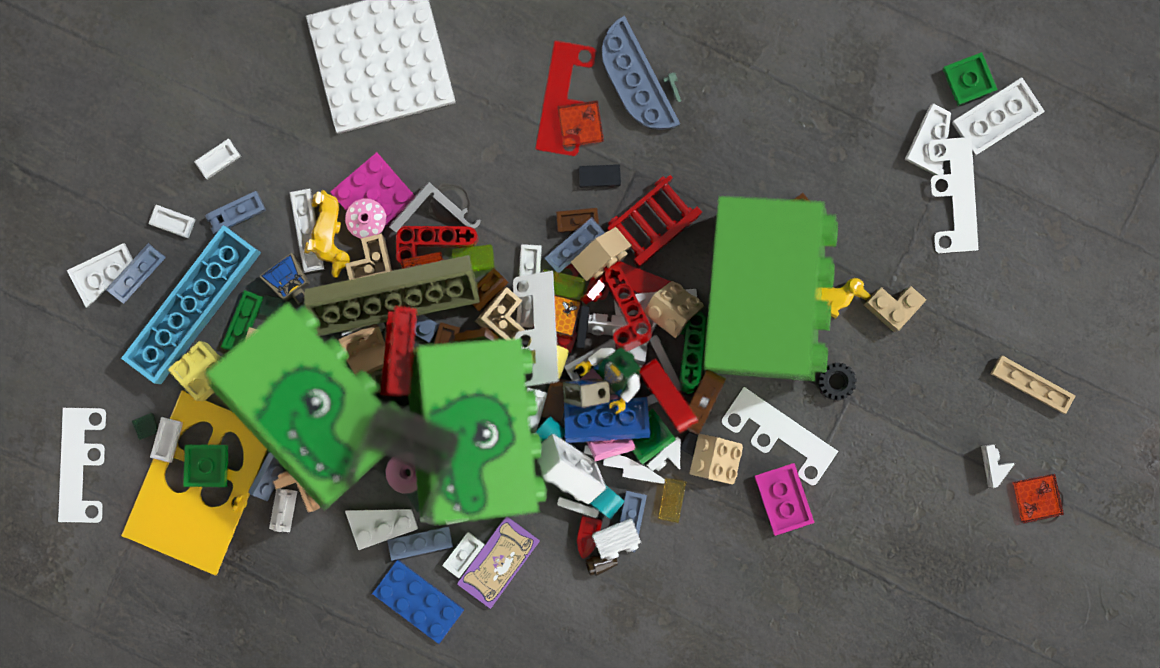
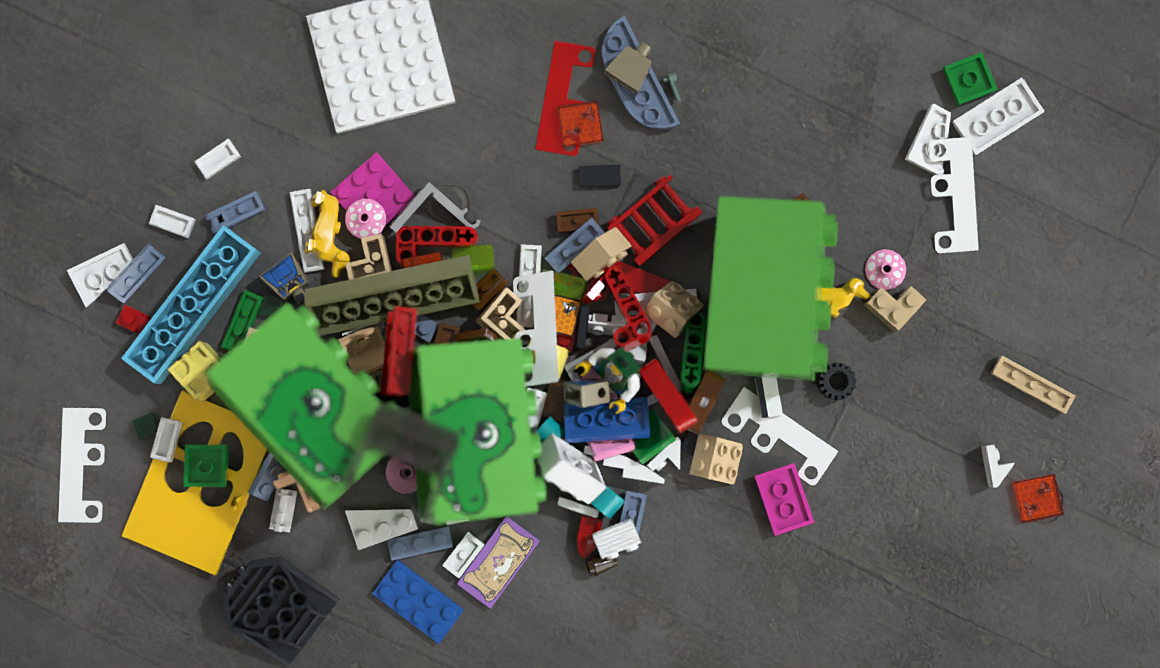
clear yellow plate [658,478,686,523] -> none
none -> red plate [116,305,152,333]
none -> black hinge [223,556,340,667]
none -> dark tan torso [605,42,652,96]
none -> white tile [755,377,783,419]
none -> bright pink dish [865,249,906,290]

